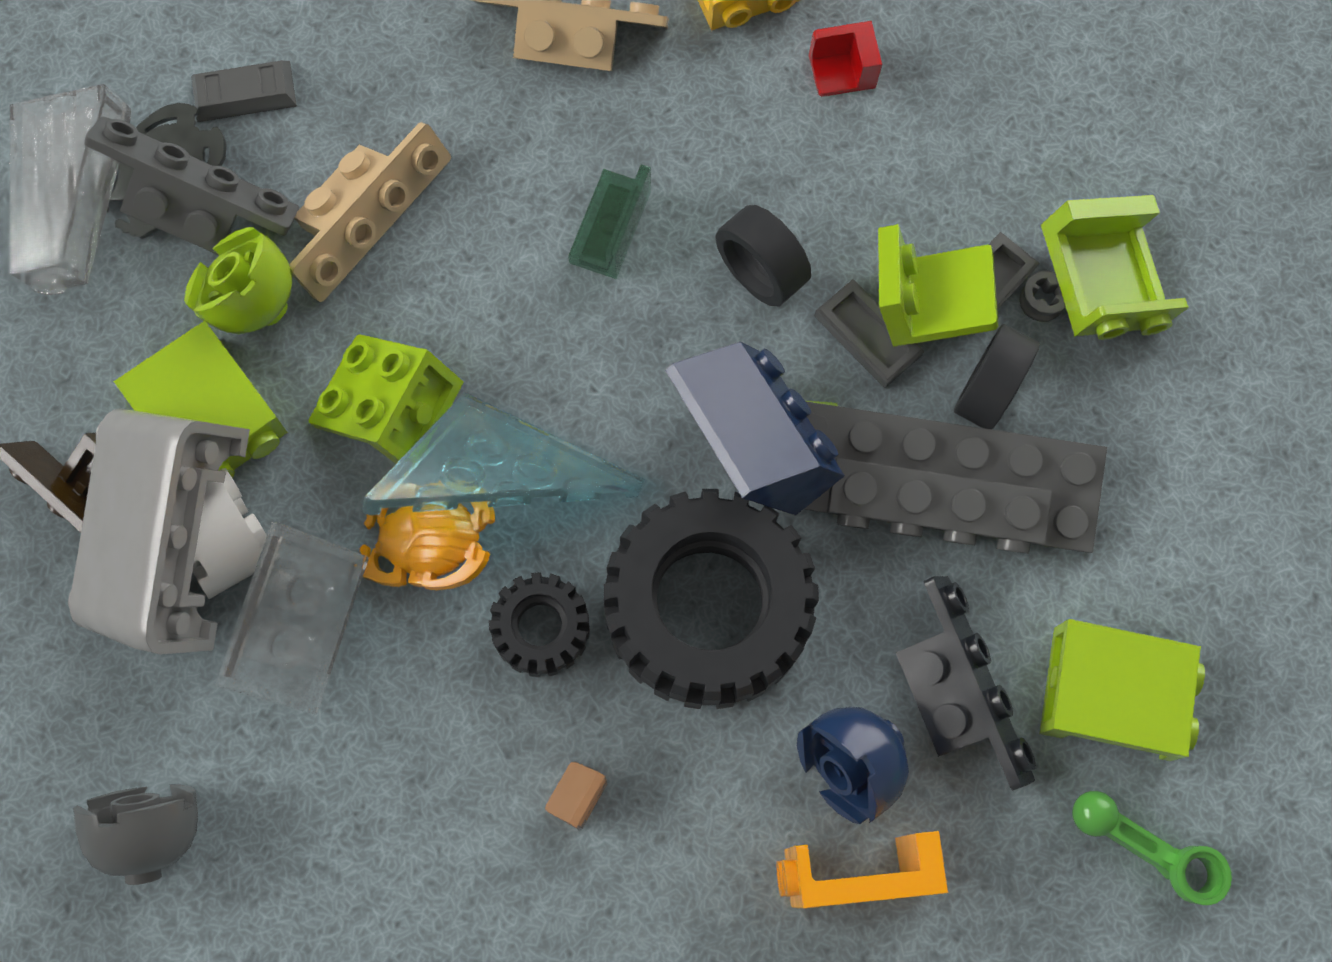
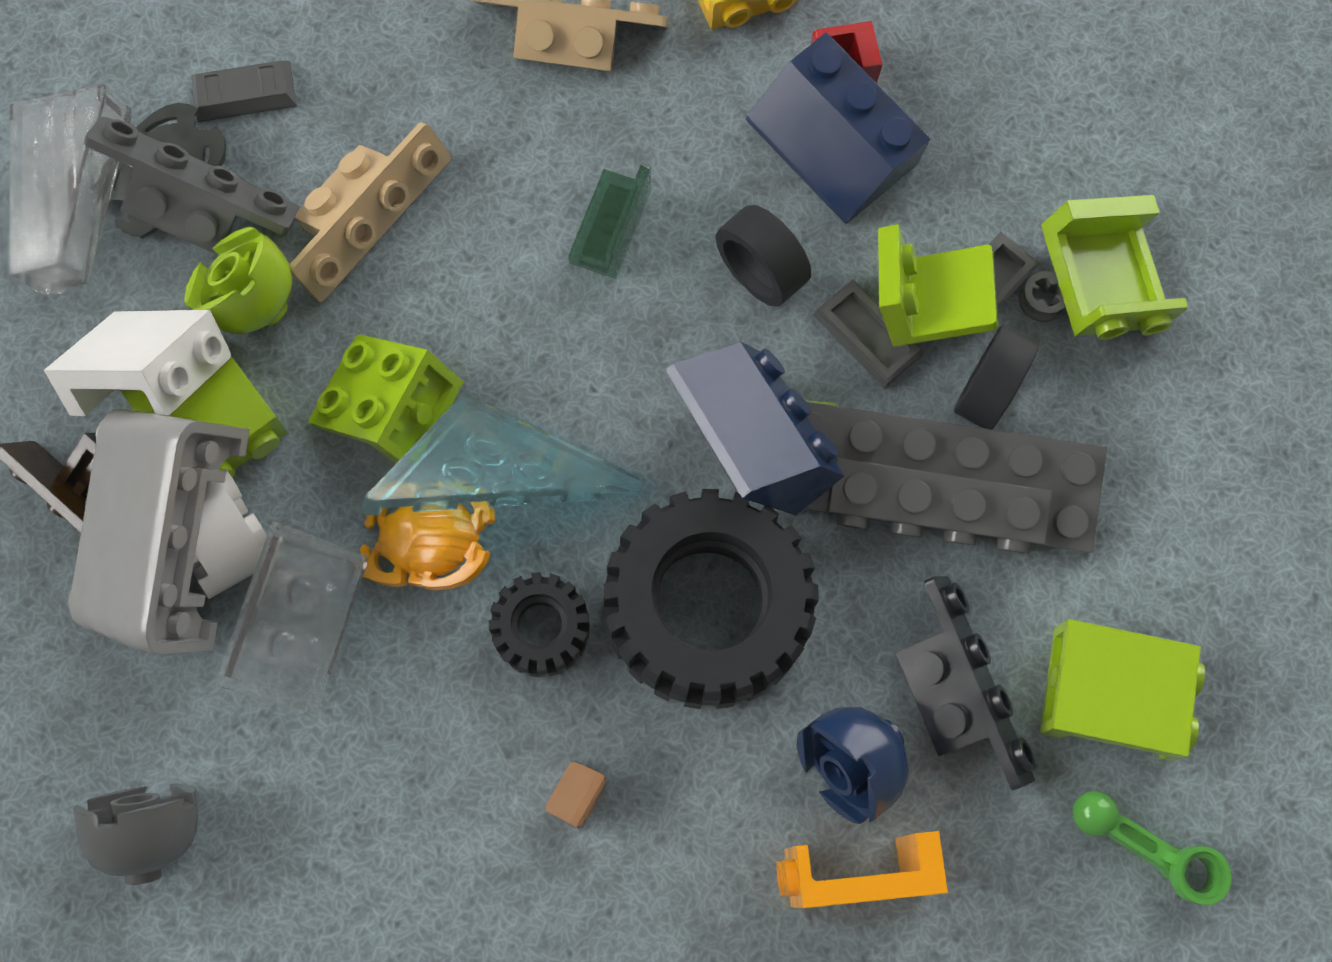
none -> white panel [44,310,231,416]
none -> dark blue slope [746,32,930,224]

